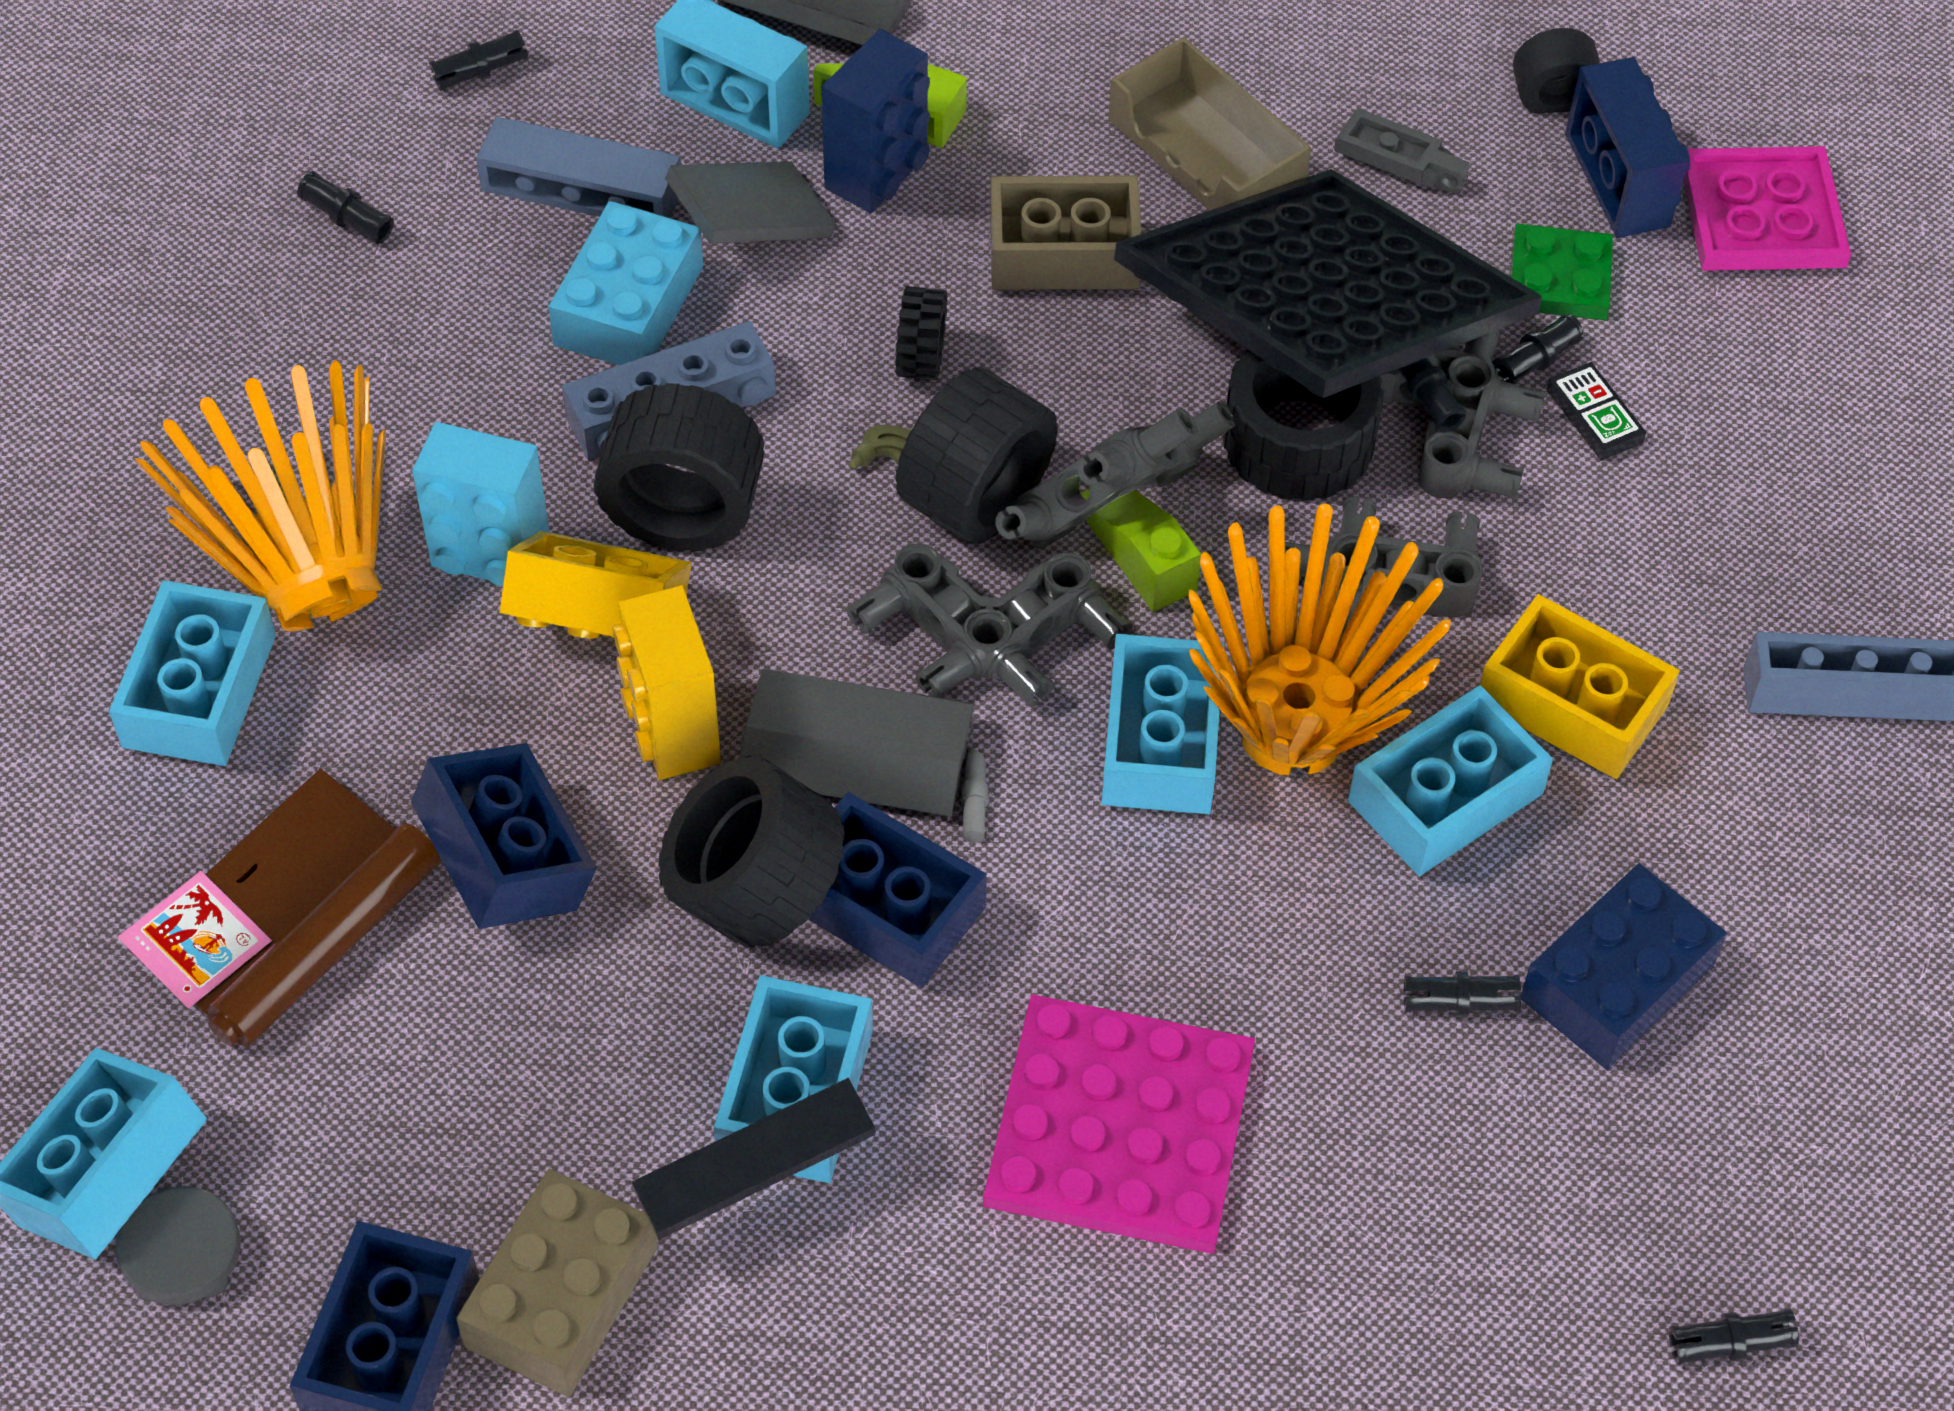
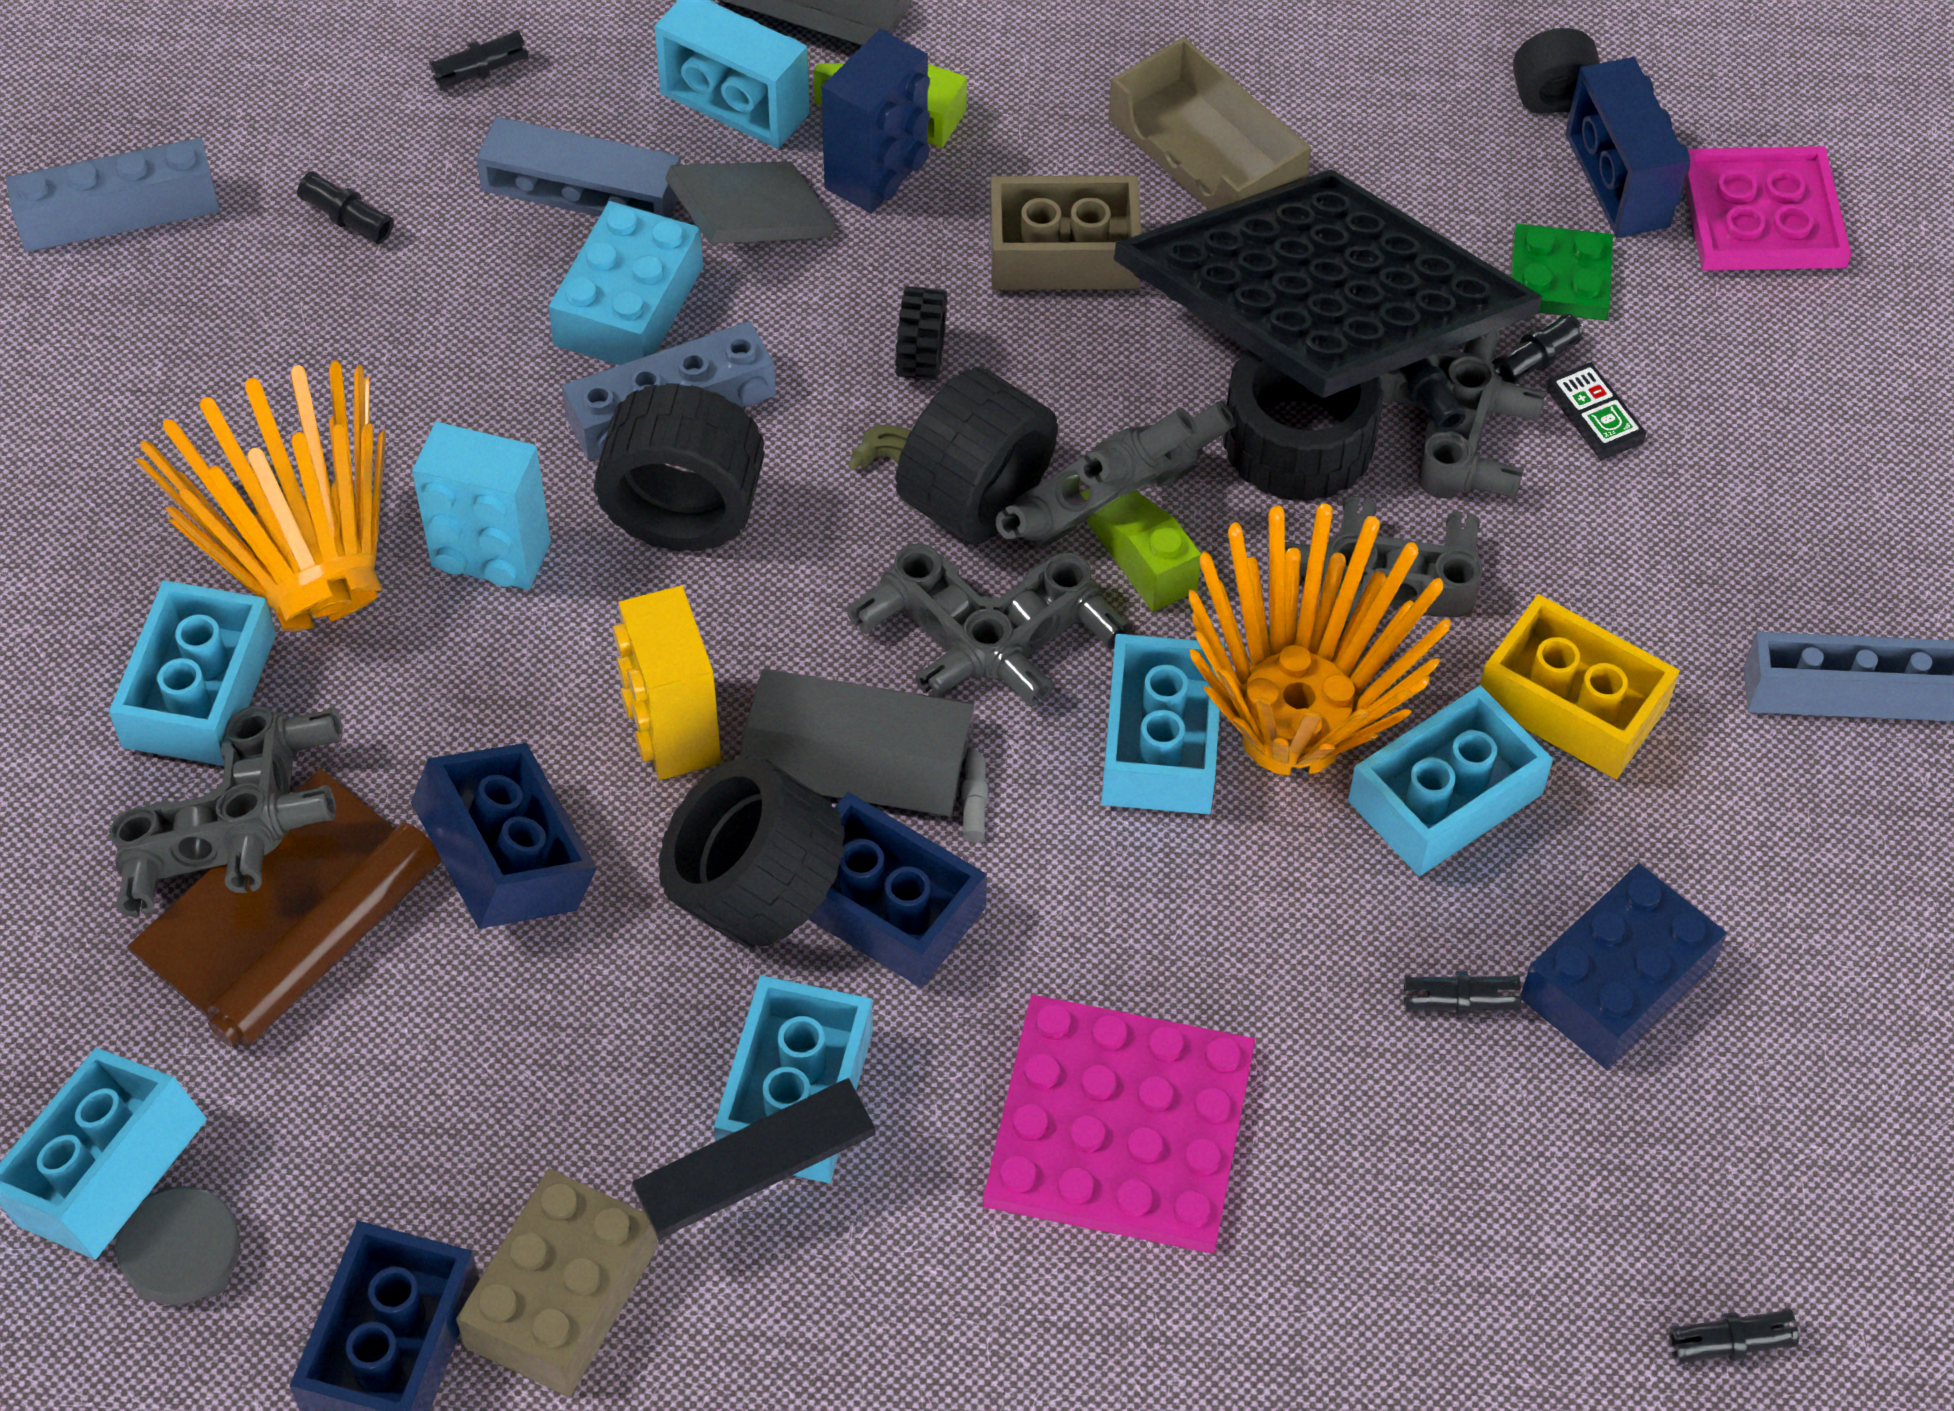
sticker [117,871,272,1009] -> none
yellow brick [499,531,692,639] -> none
dark grey hinge [1334,108,1470,195] -> none
none -> sand blue brick [5,137,220,252]
none -> dark grey pin [109,706,343,917]

